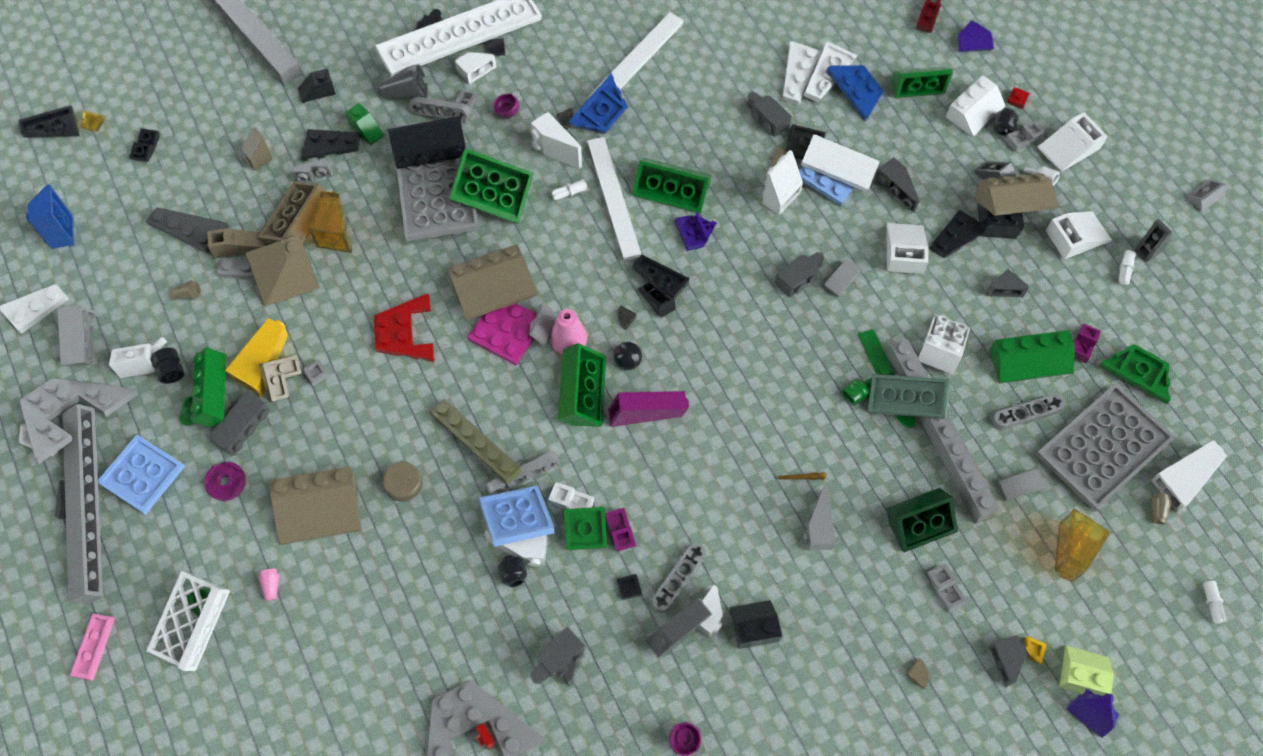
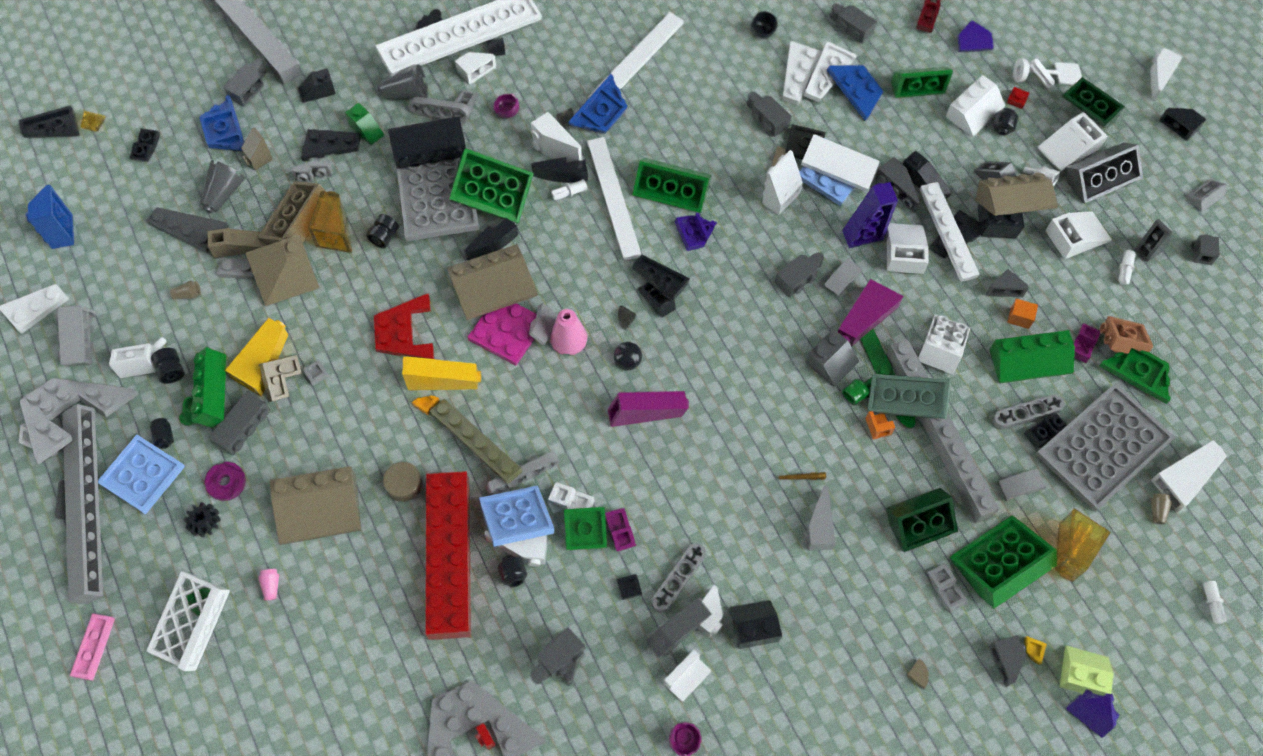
green slope [558,343,606,427] -> none
light grey slope [1004,121,1045,151] -> none
none -> black brick [150,418,174,449]
none -> black gear [183,502,221,538]
none -> blue wing [199,95,245,151]
none -> dark grey cone [200,160,245,213]
none -> dark grey hinge [223,59,267,107]
none -> black wheel [366,214,399,249]
none -> yellow slope [402,357,481,391]
none -> light orange tile [412,395,440,415]
none -> red brick [426,471,471,640]
none -> black slope [464,218,518,261]
none -> black slope [531,157,588,183]
none -> white panel [664,650,711,702]
none -> black hair [751,11,778,39]
none -> dark grey slope [805,329,859,387]
none -> dark grey hinge [830,3,877,44]
none -> magenta slope [838,279,904,346]
none -> dark purple wedge [842,182,898,248]
none -> orange panel [865,411,895,440]
none -> black slope [902,150,952,199]
none -> white plate [919,182,979,282]
none -> green slope [950,515,1057,609]
none -> orange panel [1007,298,1038,329]
none -> white piece [1013,58,1082,85]
none -> black slope [1024,413,1067,449]
none -> white axle [1029,59,1055,88]
none -> dark green slope [1062,77,1125,129]
none -> dark grey slope [1065,142,1143,203]
none -> nougat plate [1100,316,1153,354]
none -> white slope [1150,48,1182,101]
none -> black slope [1159,108,1207,141]
none -> dark grey brick [1191,234,1220,265]

